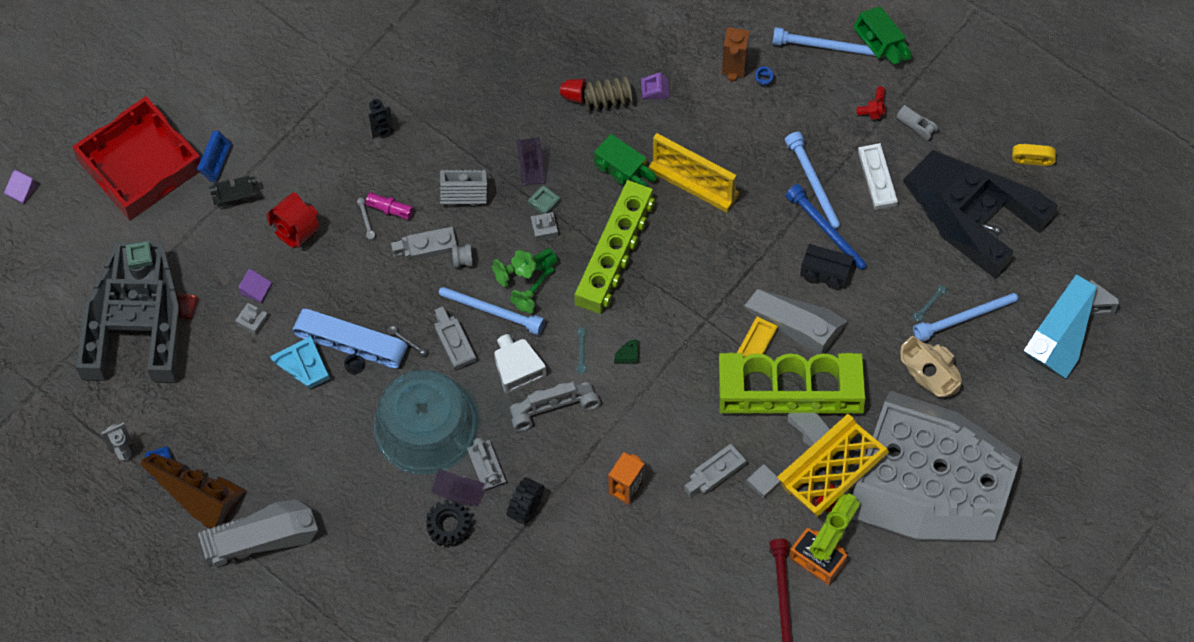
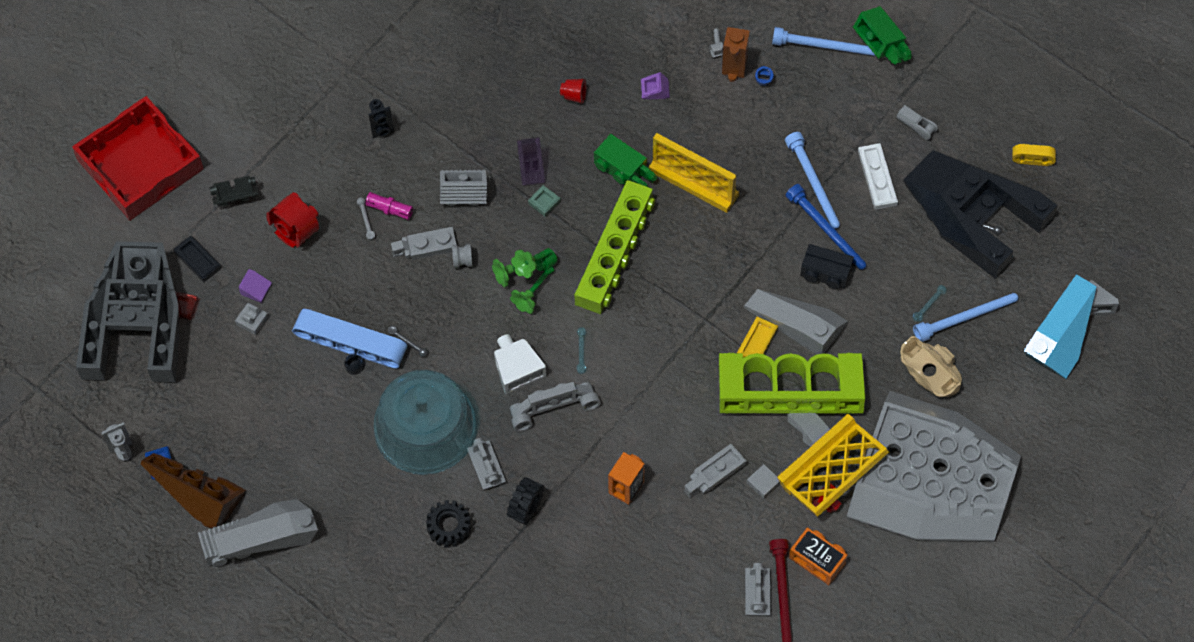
medium lavender slope [4,170,36,204] -> none
sand green tile [125,241,153,269] -> none
blue plate [197,131,232,182] -> none
medium azure wing [270,336,331,389] -> none
clear purple slope [432,469,485,506] -> none
light grey hinge [434,307,476,370] -> none
light blue piece [439,287,545,336] -> none
light grey tile [531,212,558,241] -> none
dark tan piece [584,76,632,111] -> none
dark green tile [614,339,638,364] -> none
lime piece [809,493,860,561] -> none
red piece [856,86,886,119] -> none
none -> black tile [173,236,221,283]
none -> light grey hand [709,28,723,58]
none -> light grey hinge [745,563,770,616]

